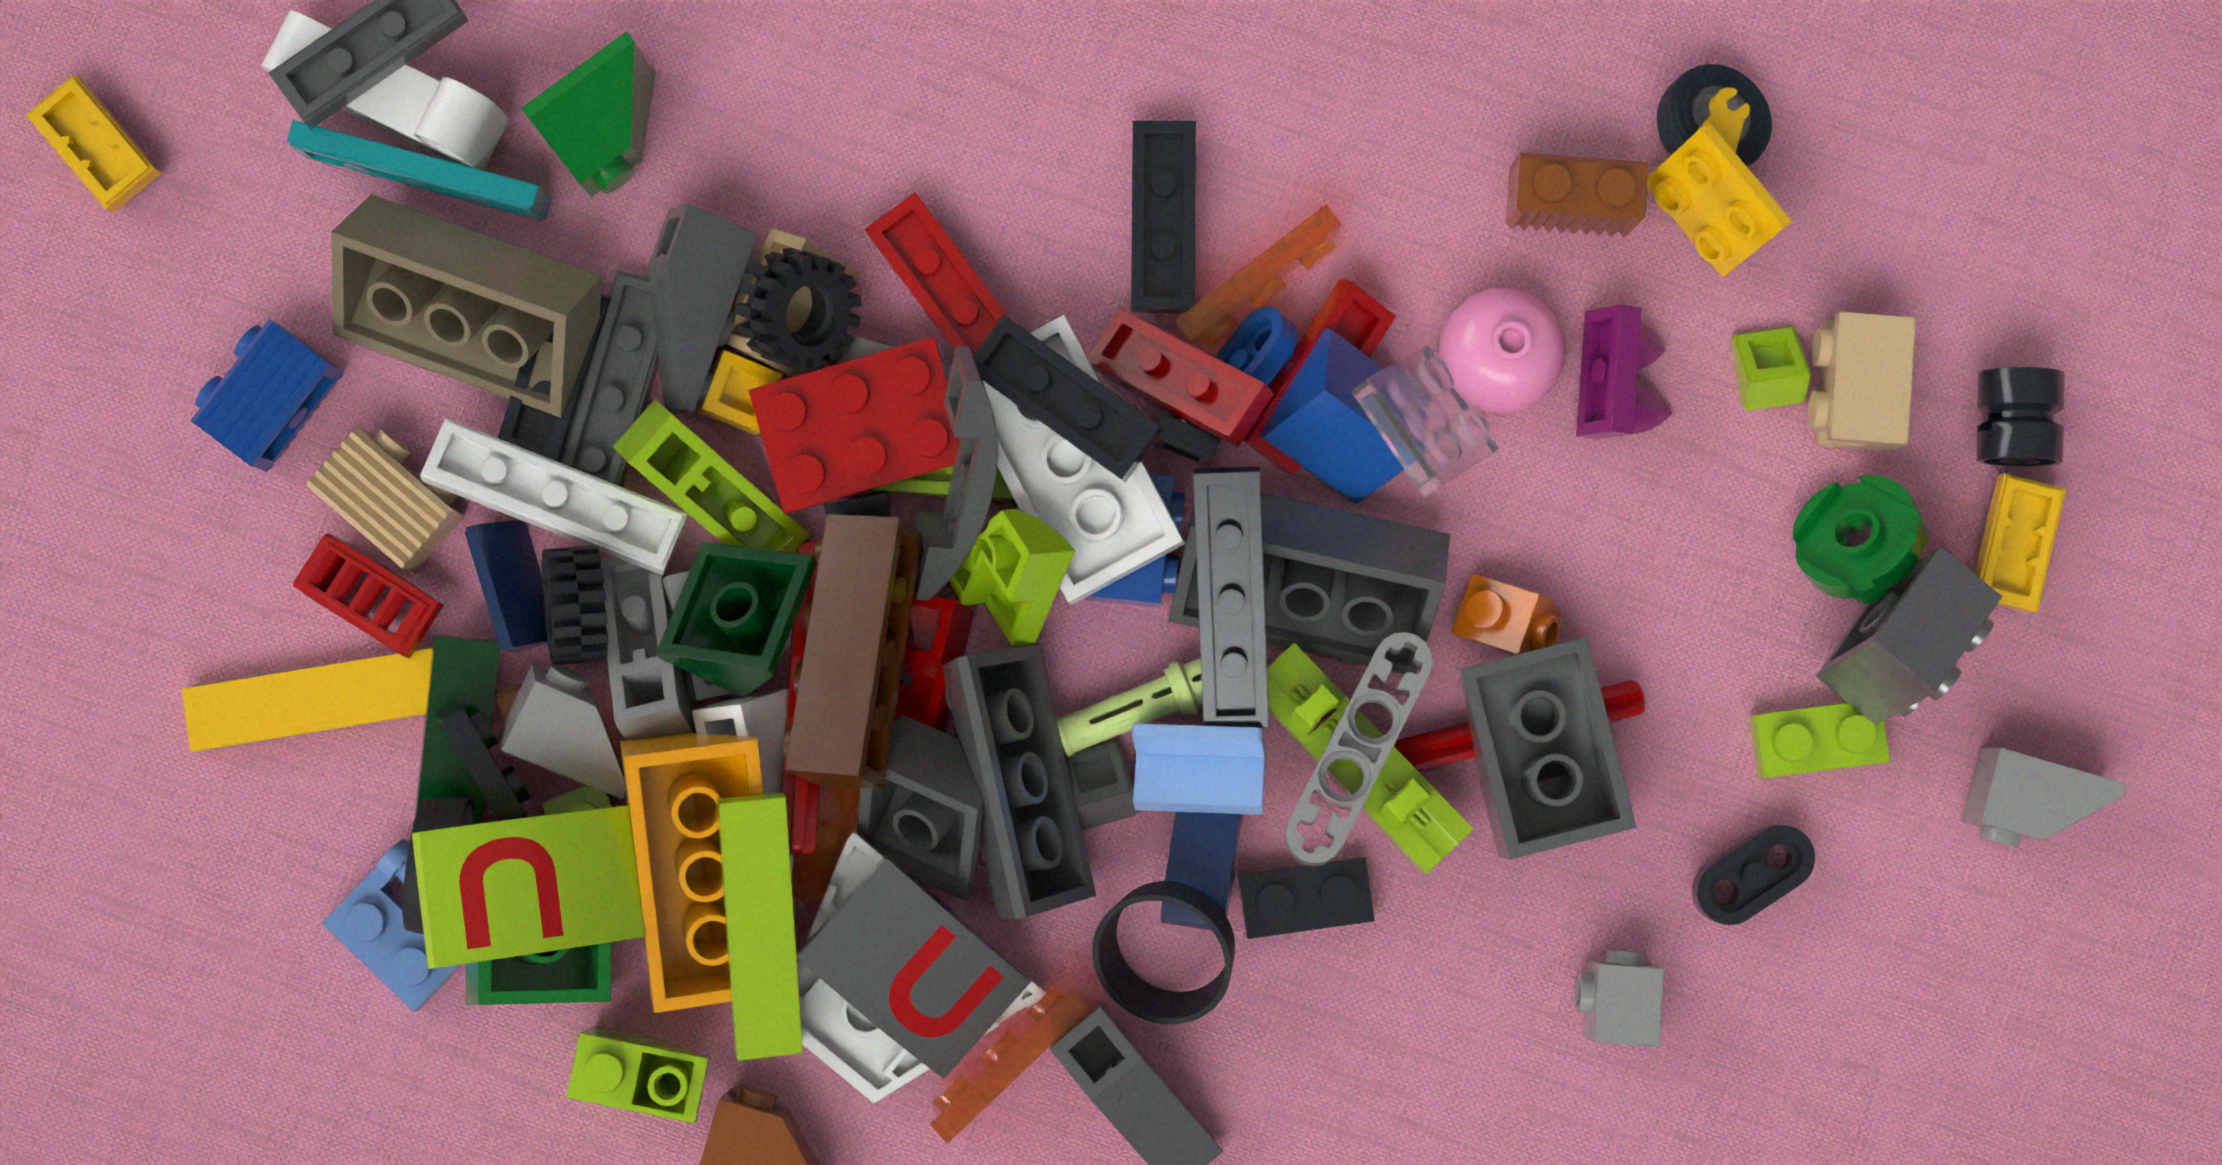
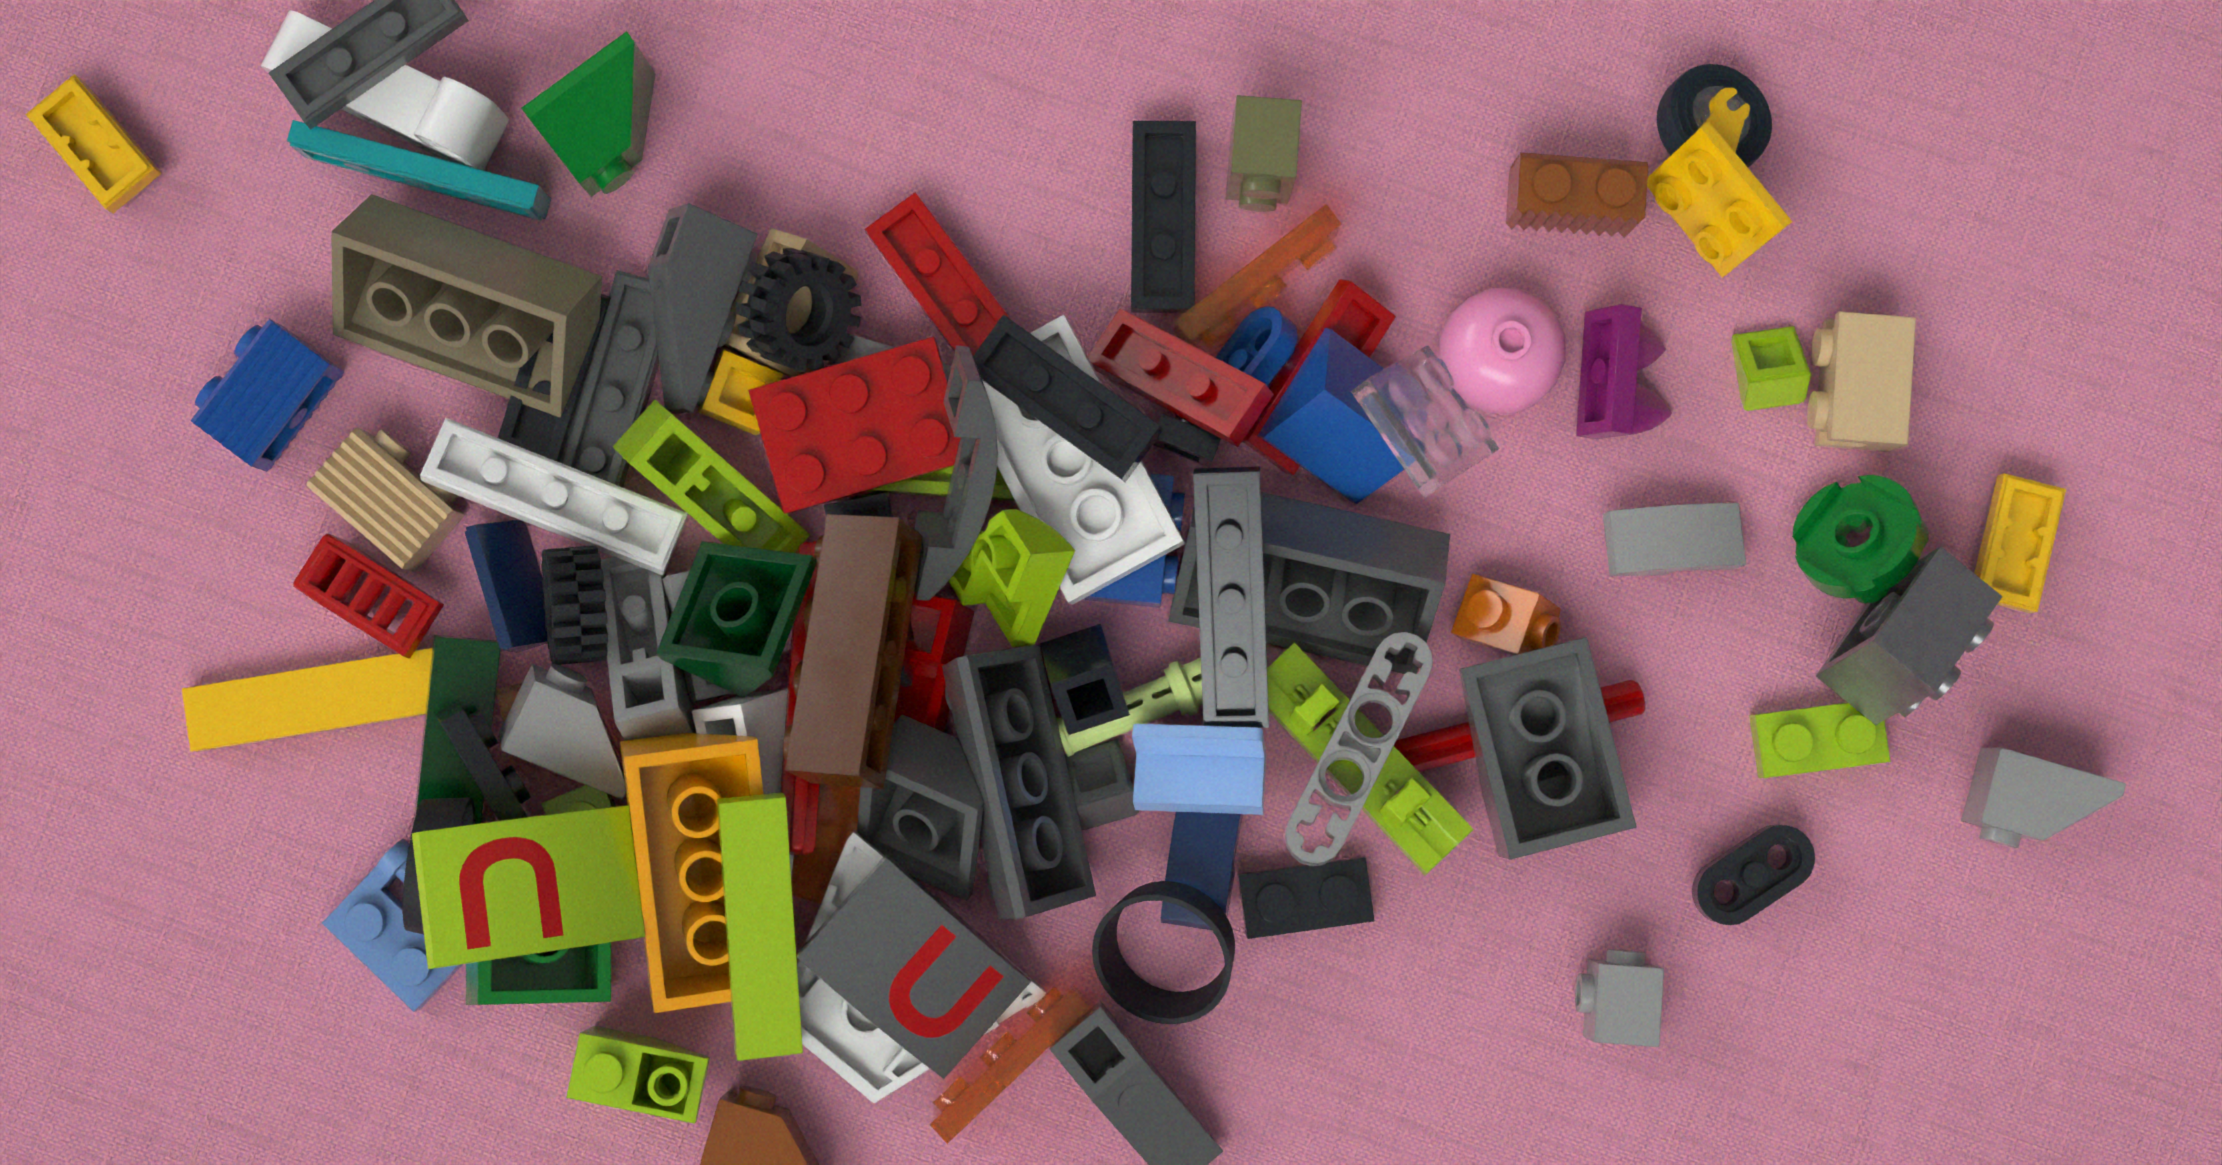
black wheel [1976,367,2065,467] -> none
none -> black brick [1040,624,1130,735]
none -> olive brick [1226,95,1302,212]
none -> light grey slope [1603,503,1746,576]

